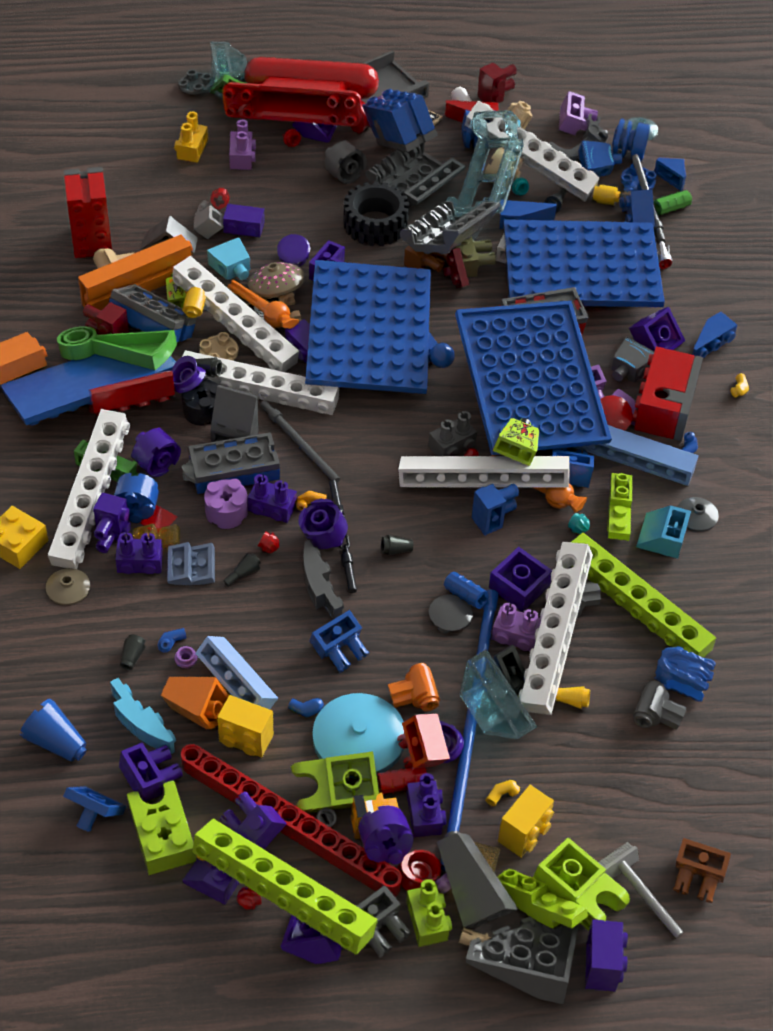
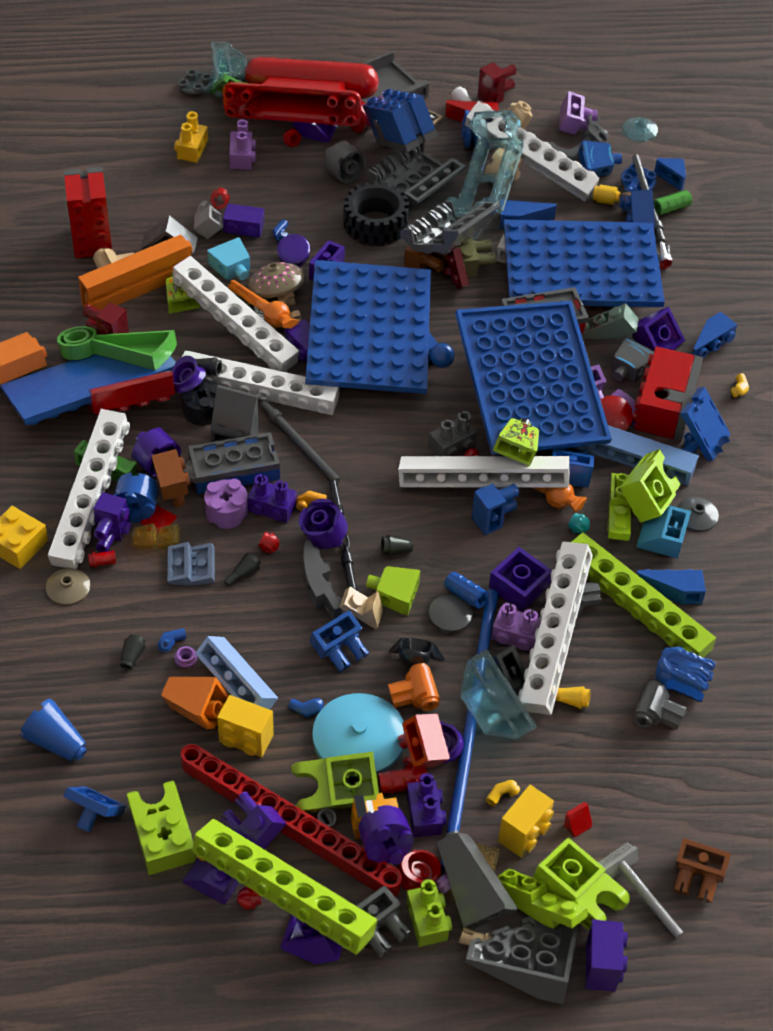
dark grey piece [109,284,197,342] -> none
medium azure slope [110,678,176,754] -> none
dark purple brick [115,533,163,574] -> none
dark purple brick [119,743,183,802] -> none
yellow brick [182,287,206,318] -> none
tan dish [199,332,239,361] -> none
teal plate [511,177,529,195] -> none
pearl dark grey cone [545,188,567,213] -> none
blue wheel [612,119,650,162] -> none
none -> red pin [88,550,116,569]
none -> dark orange brick [151,449,191,507]
none -> blue arm [272,219,288,241]
none -> tan slope [340,587,383,629]
none -> lime torso [366,566,421,616]
none -> black piece [389,637,445,668]
none -> red slope [564,802,593,837]
none -> sand green slope [582,303,638,339]
none -> lime brick [620,449,680,523]
none -> blue slope [637,569,706,604]
none -> blue piece [681,387,731,461]

